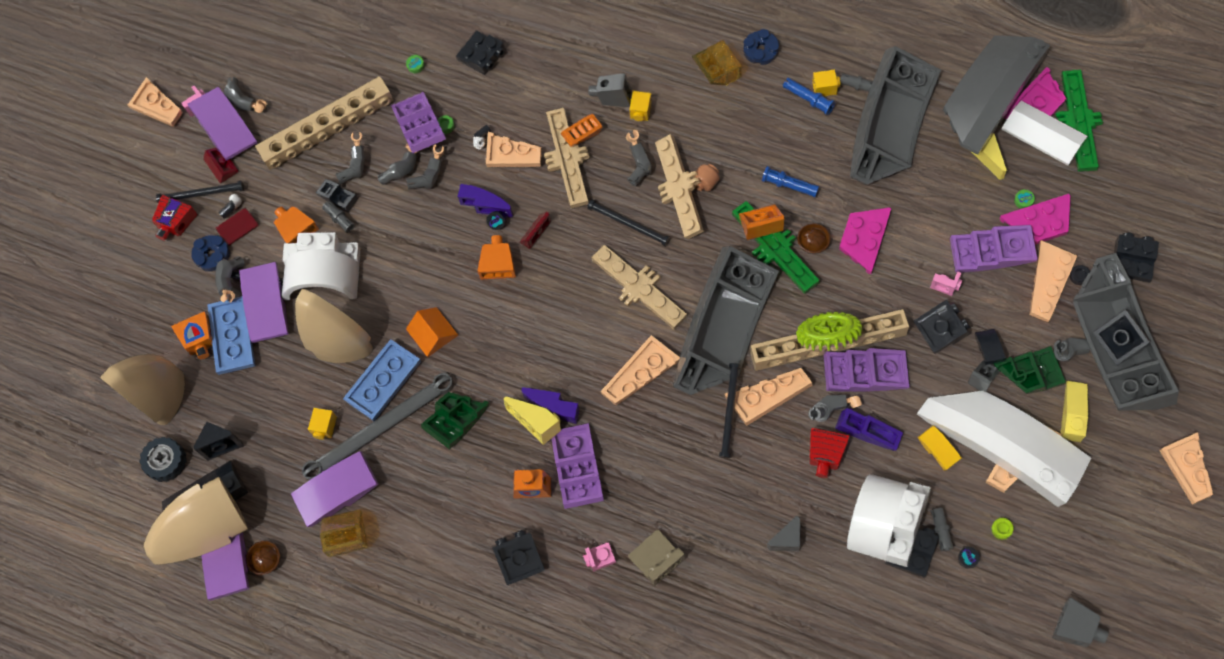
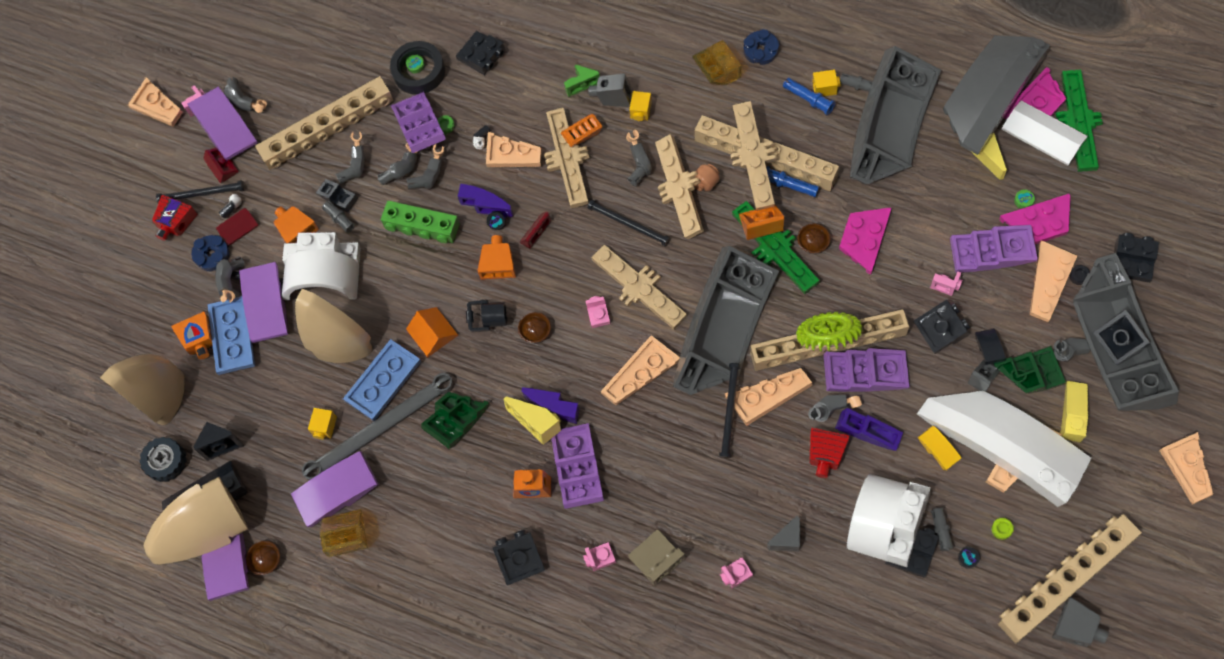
none -> bright green brick [380,200,460,243]
none -> black tyre [390,41,445,95]
none -> black piece [466,300,507,332]
none -> reddish brown hat [518,312,551,344]
none -> bright green slope [564,65,600,97]
none -> bright pink bracket [586,296,610,328]
none -> tan brick [695,115,839,192]
none -> bright pink bracket [720,558,753,589]
none -> tan hinge [730,101,777,211]
none -> tan brick [998,514,1142,644]

